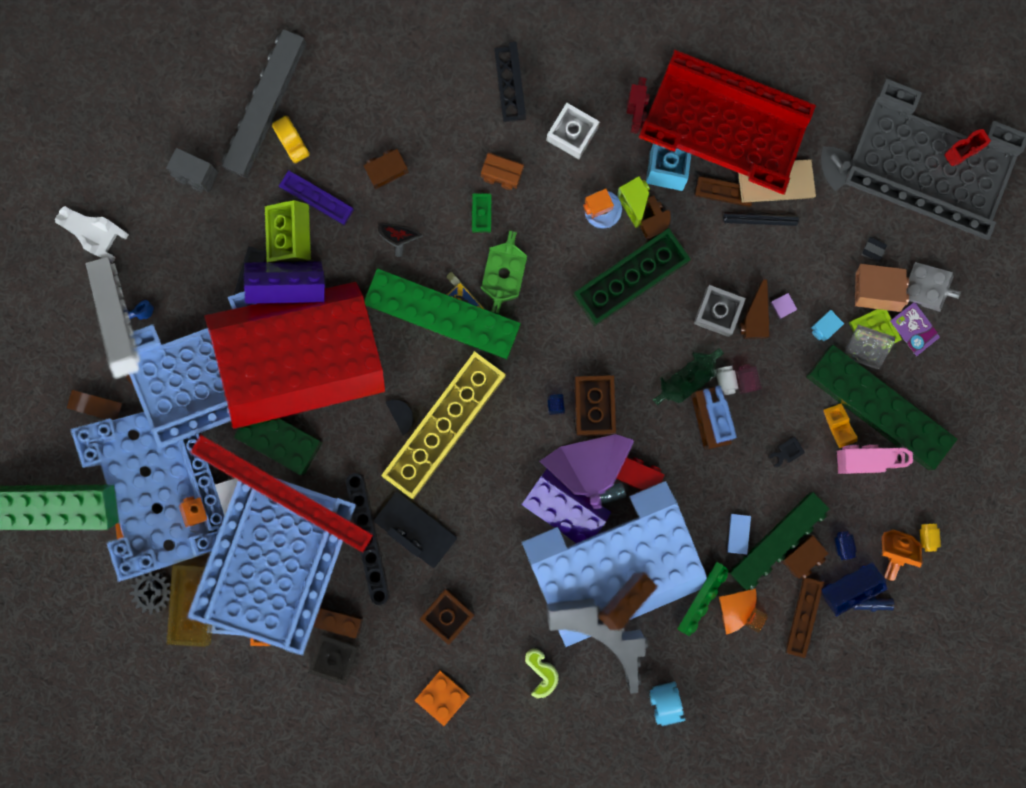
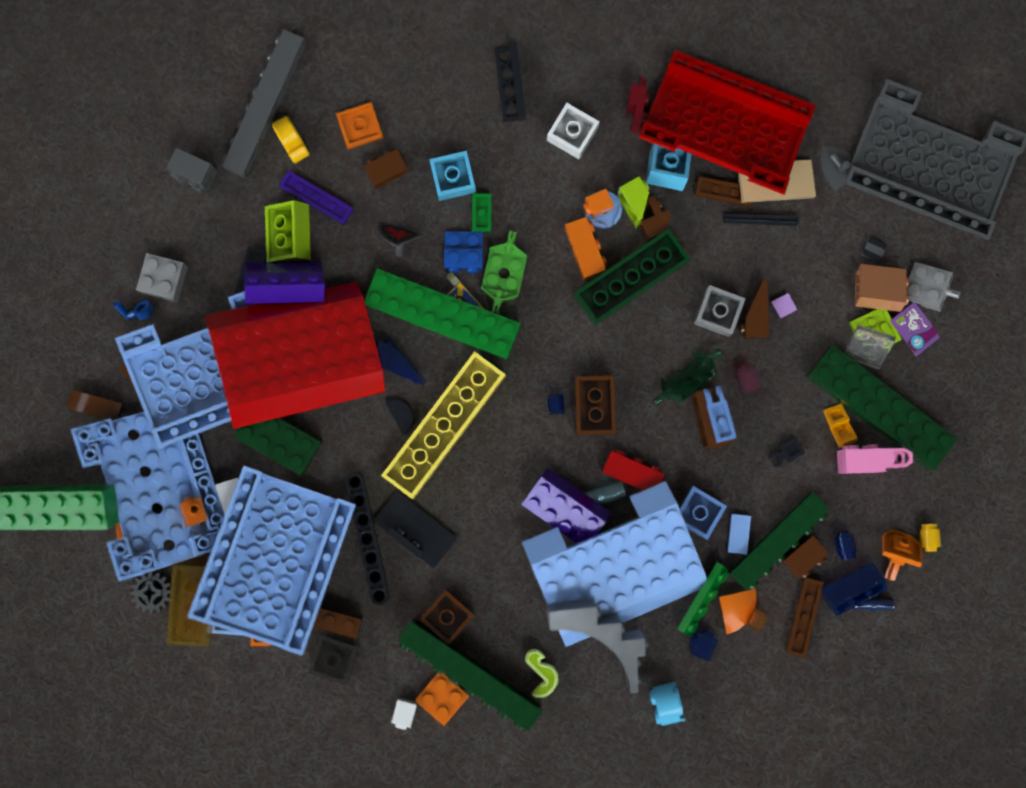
white animal [55,206,129,262] -> none
white brick [86,257,141,378] -> none
red plate [190,435,373,553] -> none
dark orange brick [481,153,524,190] -> none
medium lavender panel [540,434,634,509] -> none
reddish brown brick [597,572,658,631] -> none
white brick [716,366,739,395] -> none
medium azure brick [811,310,844,341] -> none
red brick [944,129,991,166] -> none
none -> light grey brick [136,253,188,302]
none -> orange tile [336,102,383,150]
none -> clear blue slope [376,340,425,386]
none -> white brick [391,697,418,730]
none -> dark green brick [398,618,542,731]
none -> medium azure brick [429,151,476,201]
none -> blue plate [444,231,483,274]
none -> orange brick [564,217,608,280]
none -> medium blue brick [679,486,727,540]
none -> clear blue brick [689,629,718,662]

